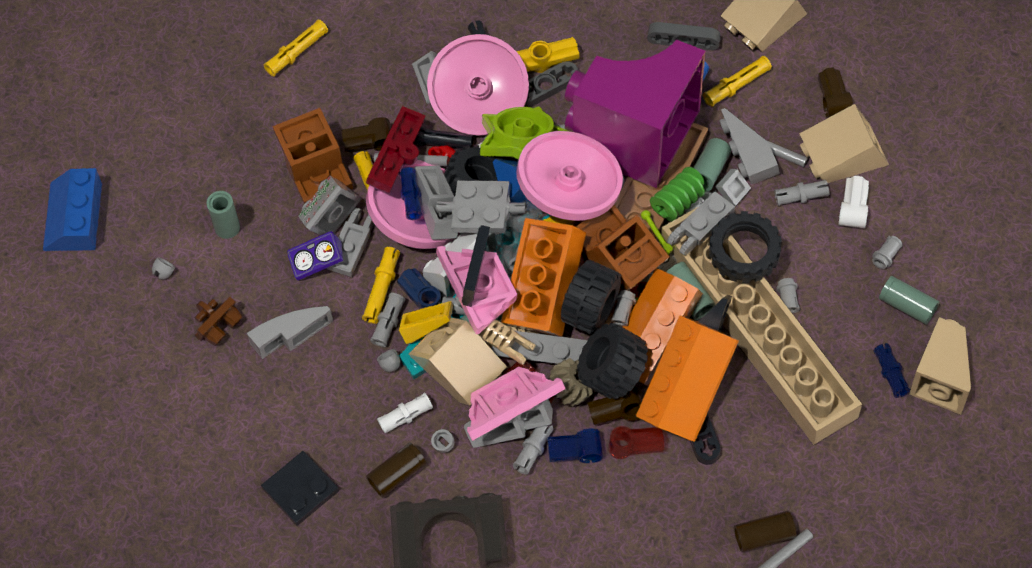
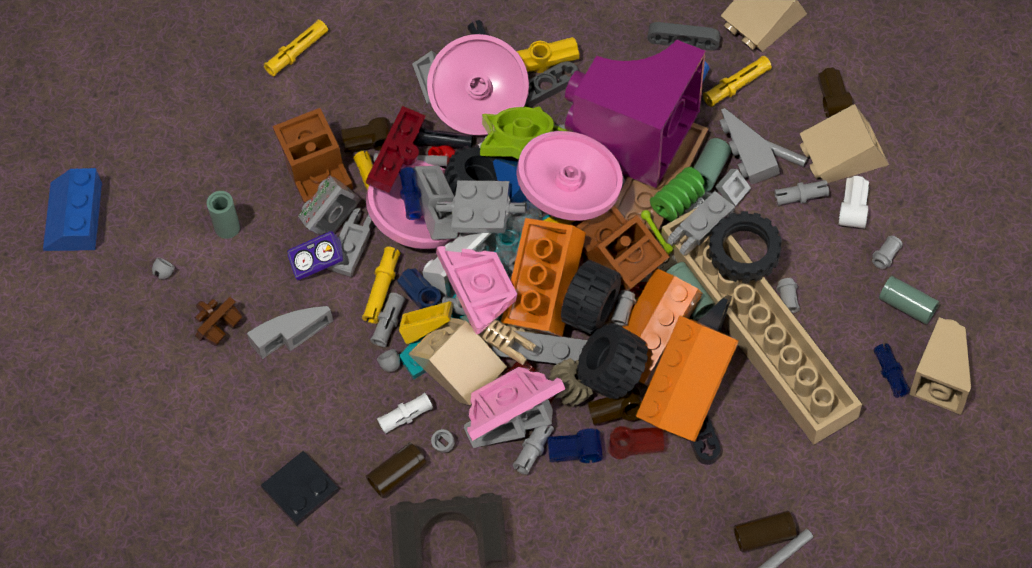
black tile [462,225,490,307] -> none

